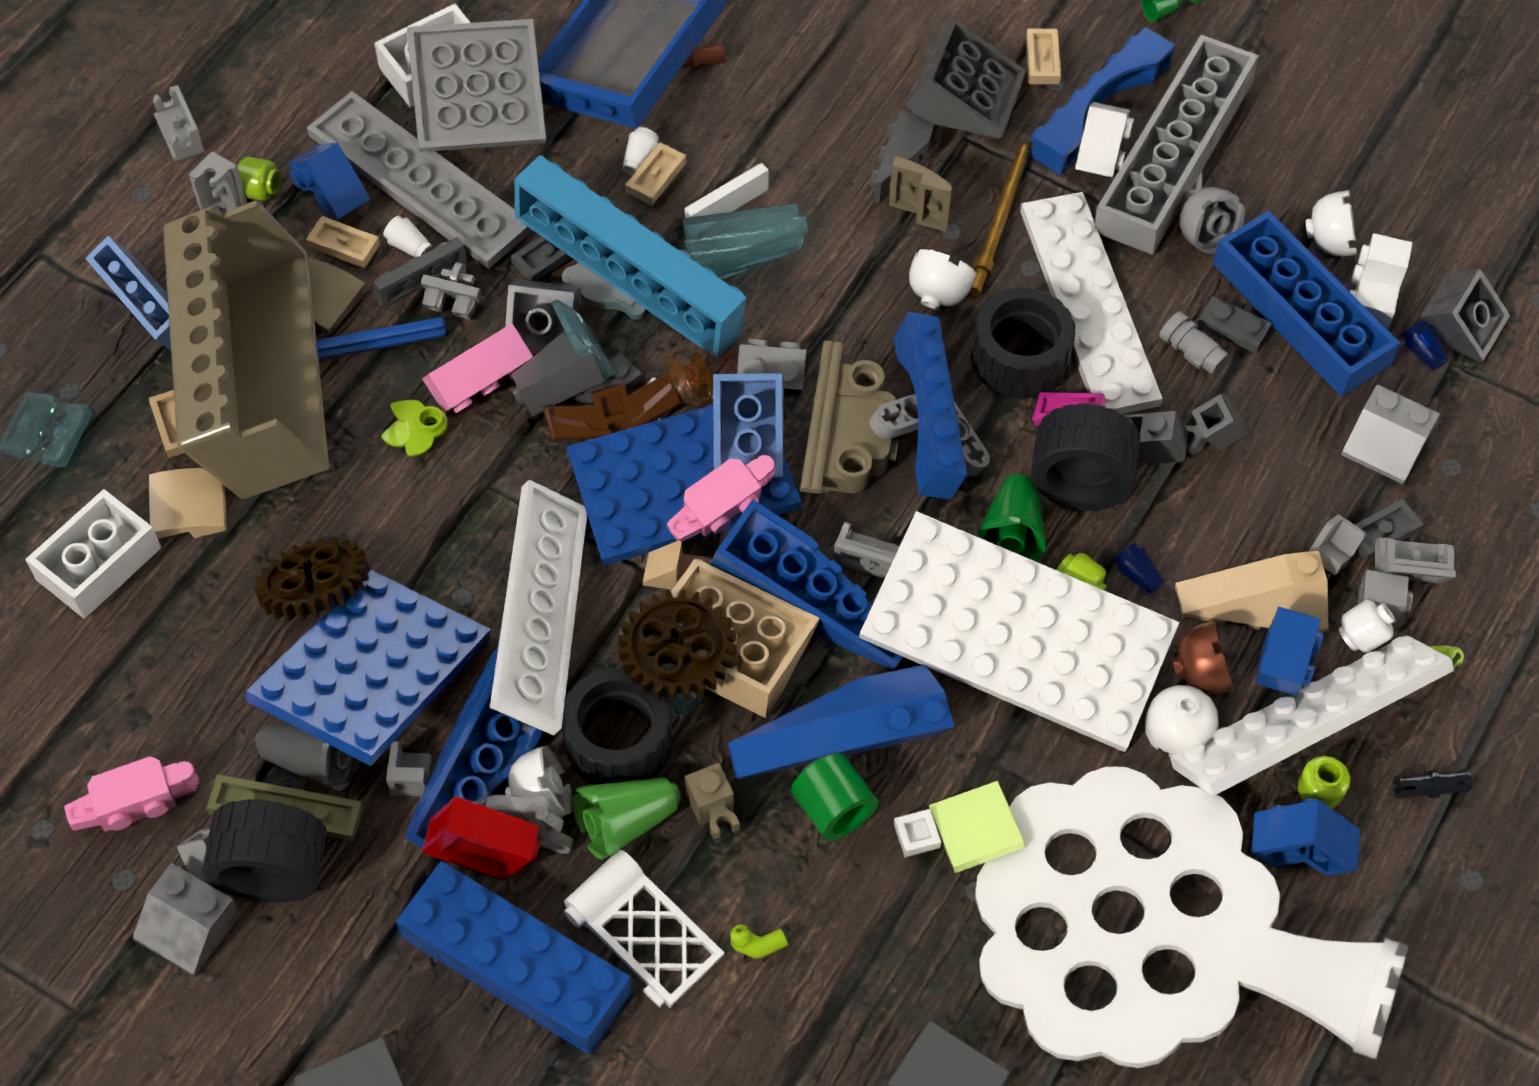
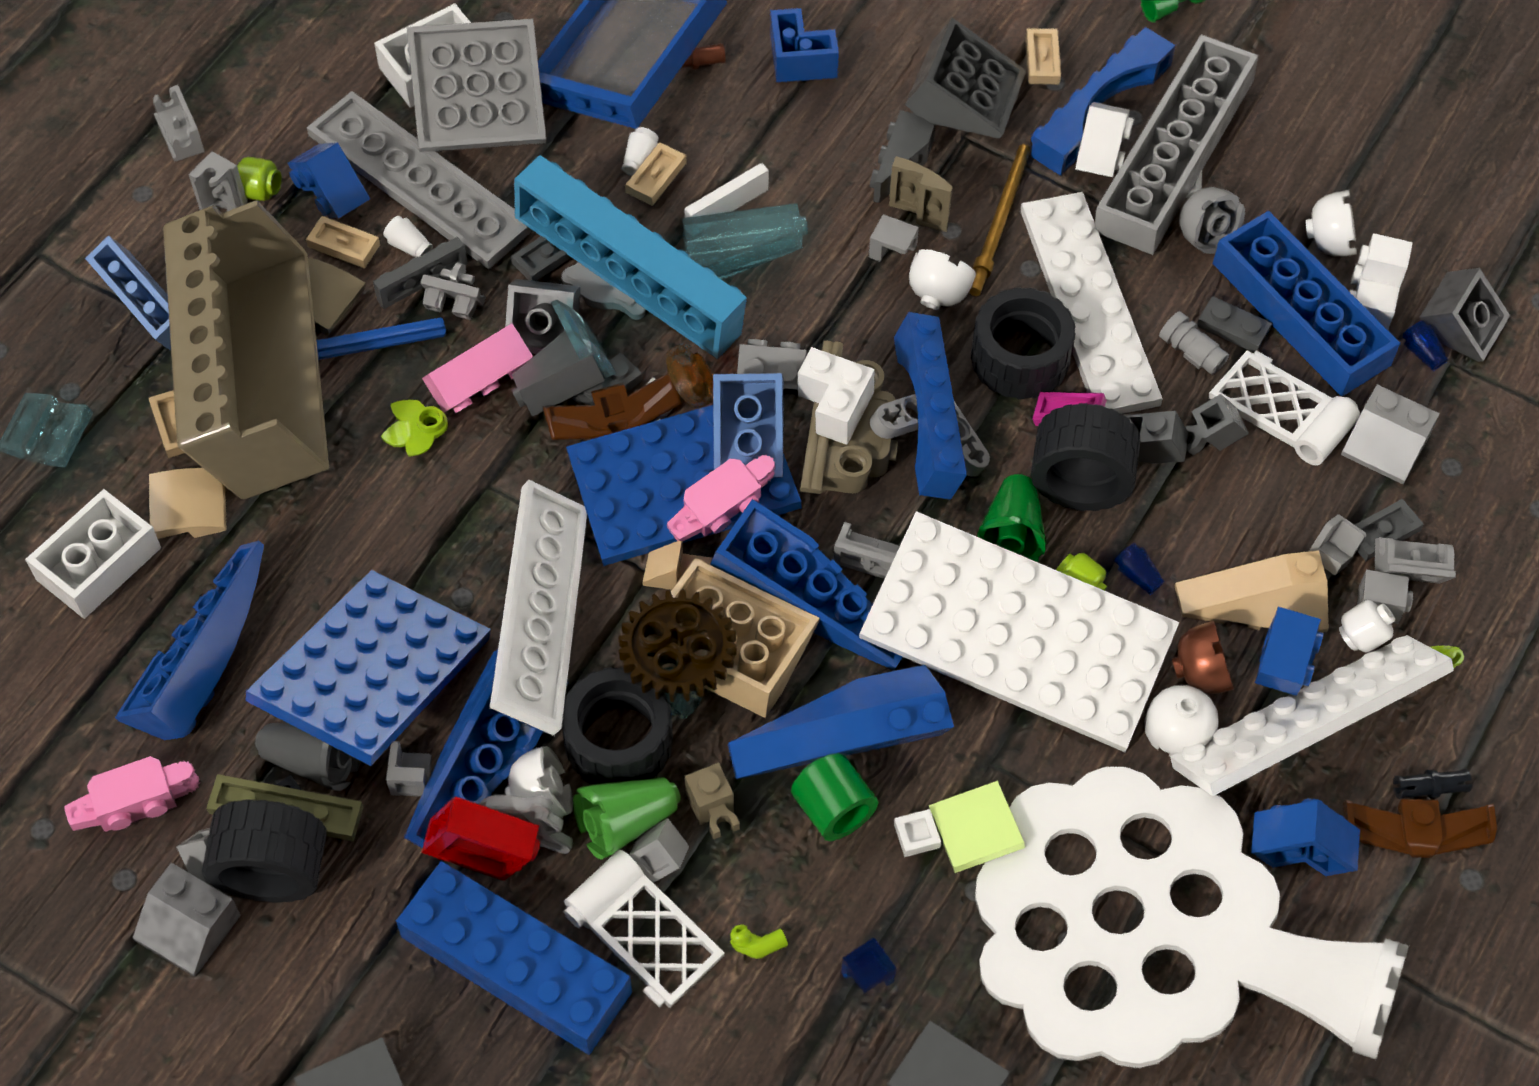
dark brown gear [254,537,370,622] -> none
lime head [1298,756,1350,809] -> none
none -> blue wedge [115,541,264,740]
none -> light grey panel [629,818,689,883]
none -> blue brick [770,8,839,82]
none -> white brick [798,347,875,445]
none -> clear blue panel [841,938,896,994]
none -> light grey panel [869,214,919,262]
none -> white piece [1209,351,1360,465]
none -> reddish brown plate [1343,799,1497,858]

